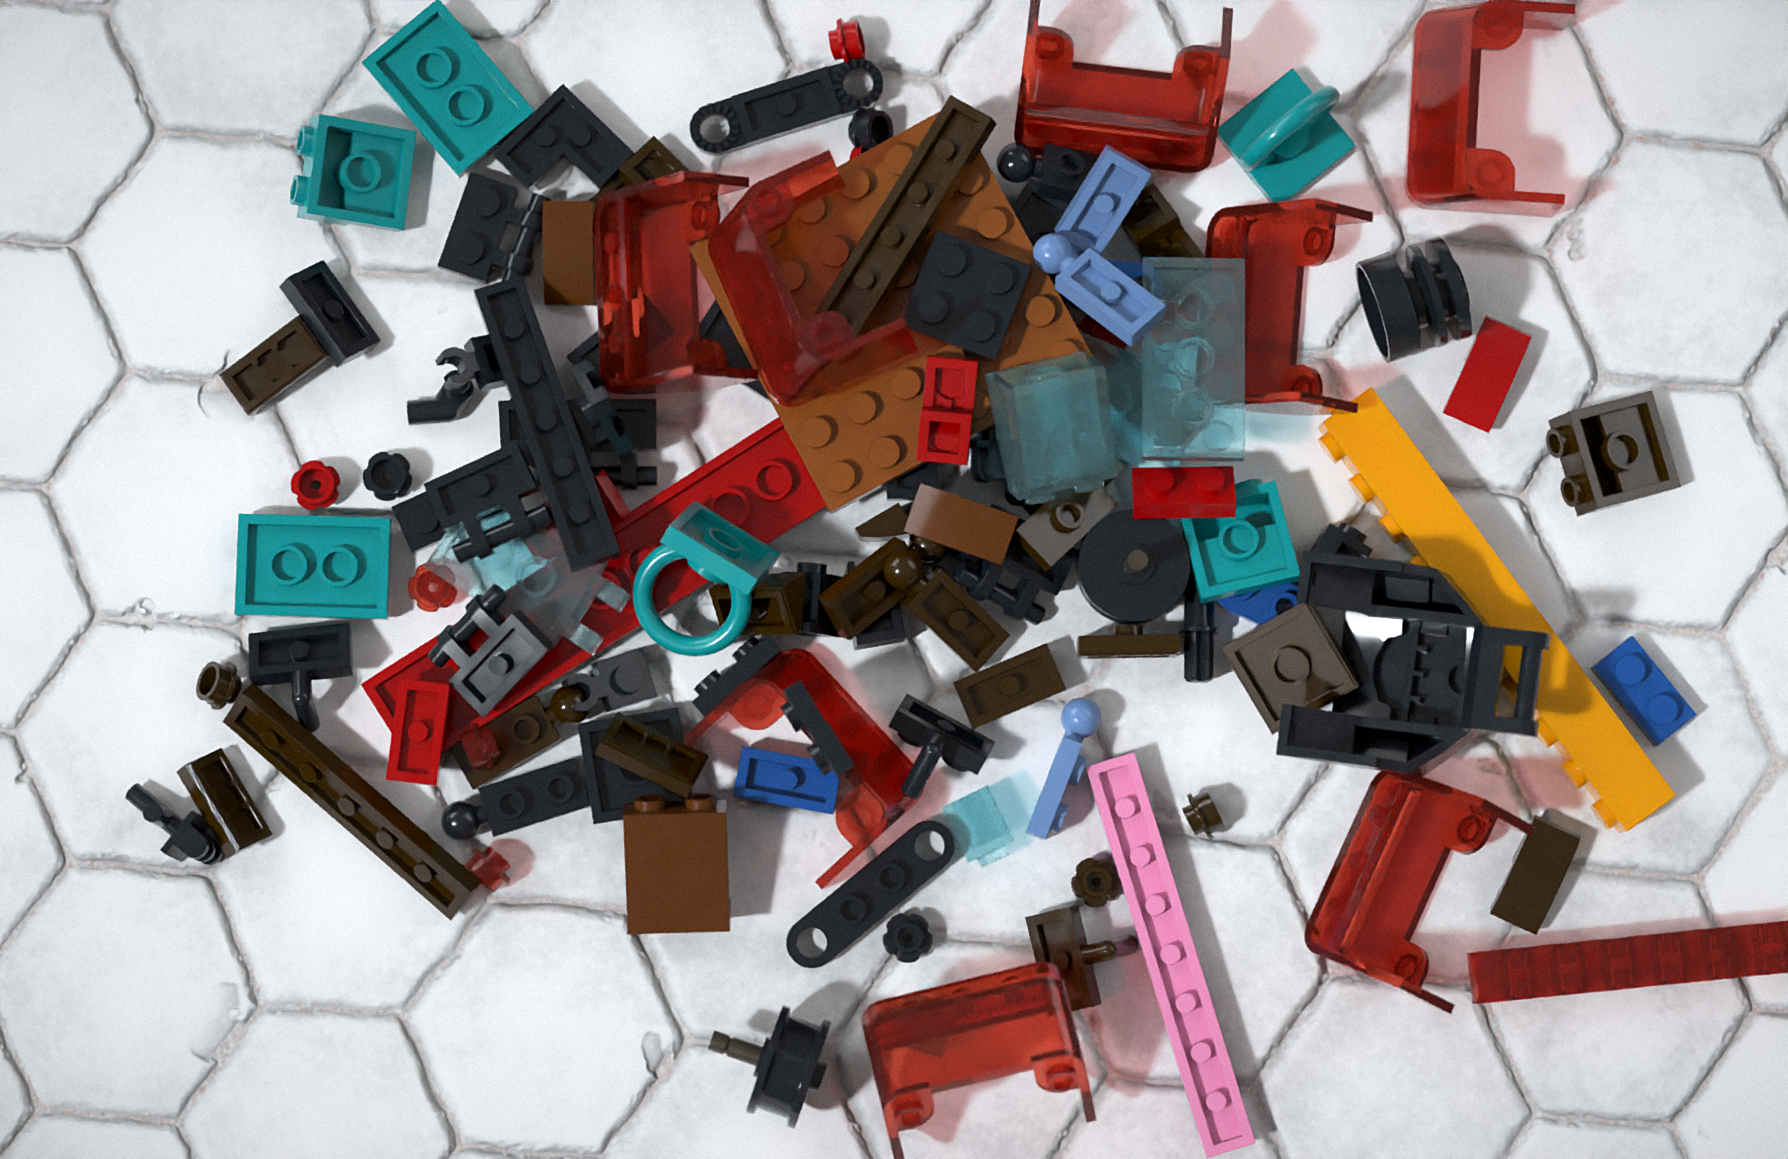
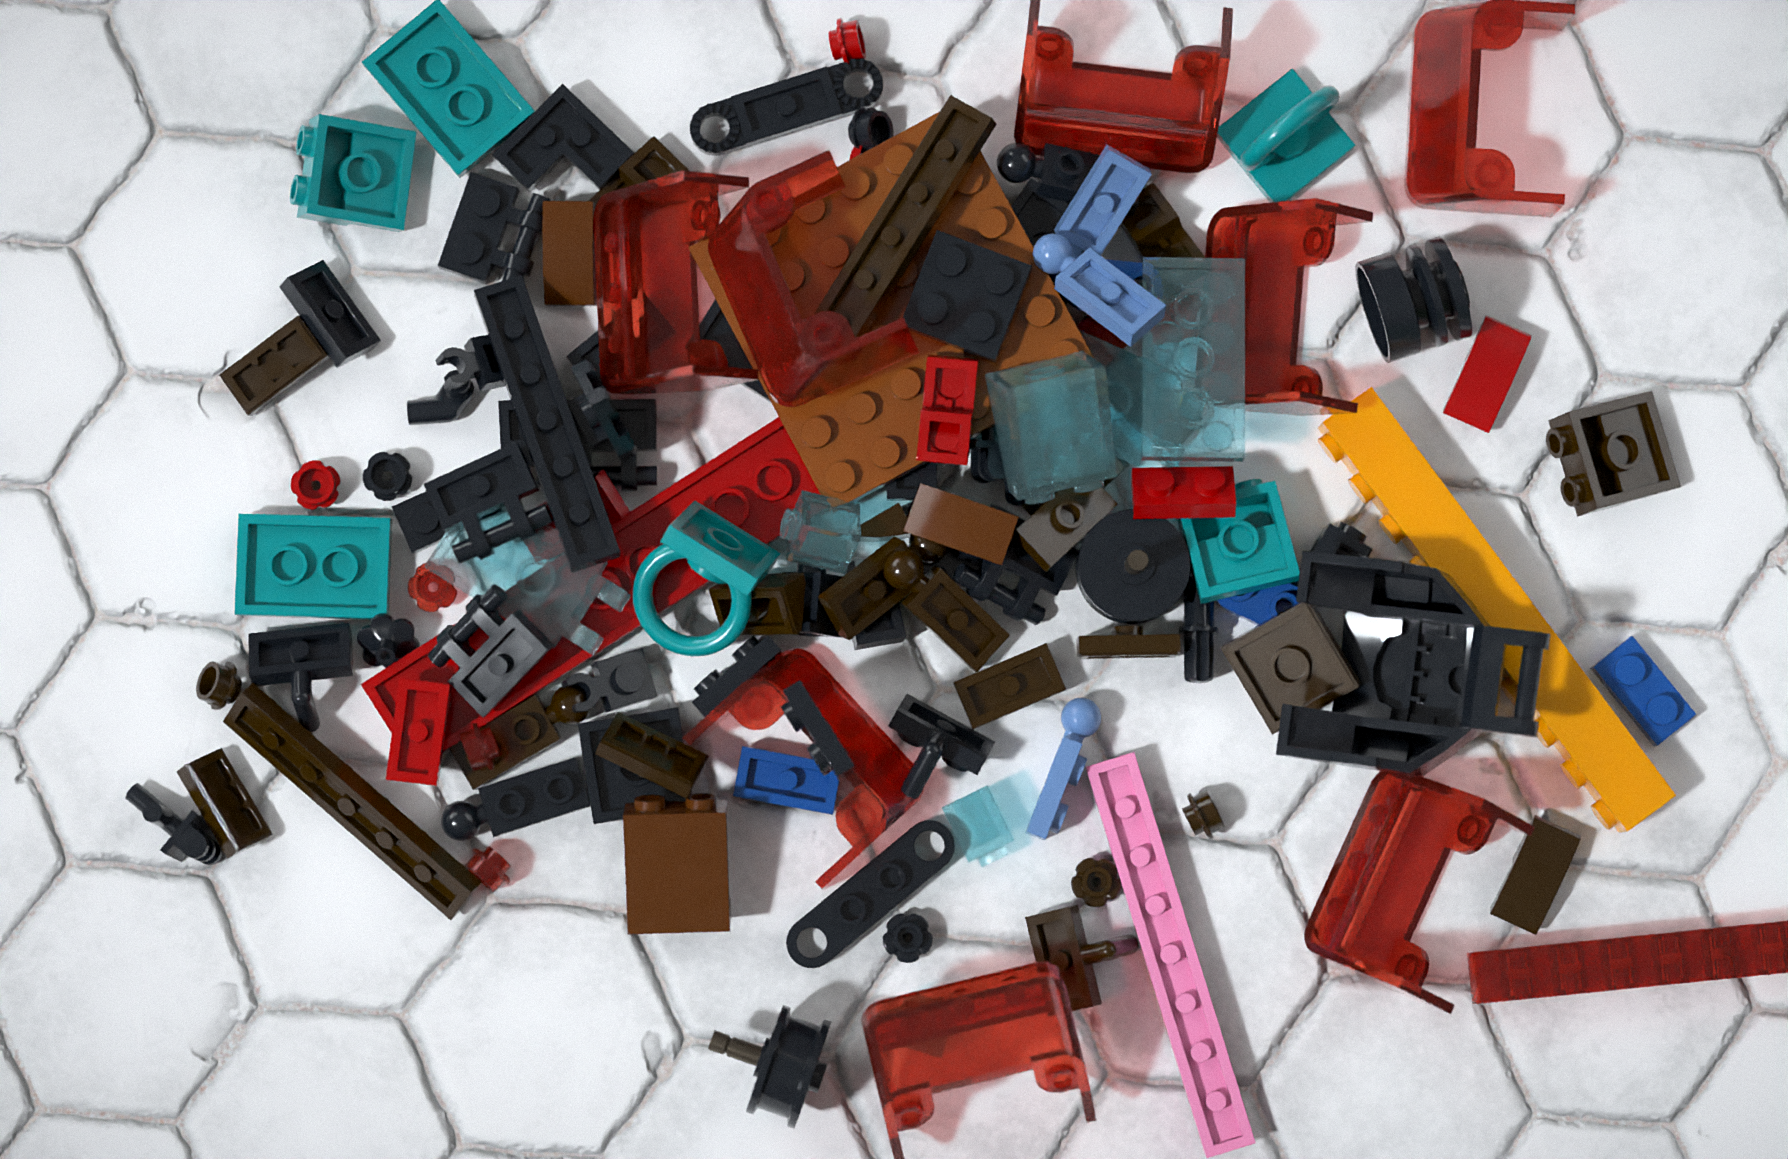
none -> black plant [357,613,420,668]
none -> clear light blue brick [780,490,861,574]

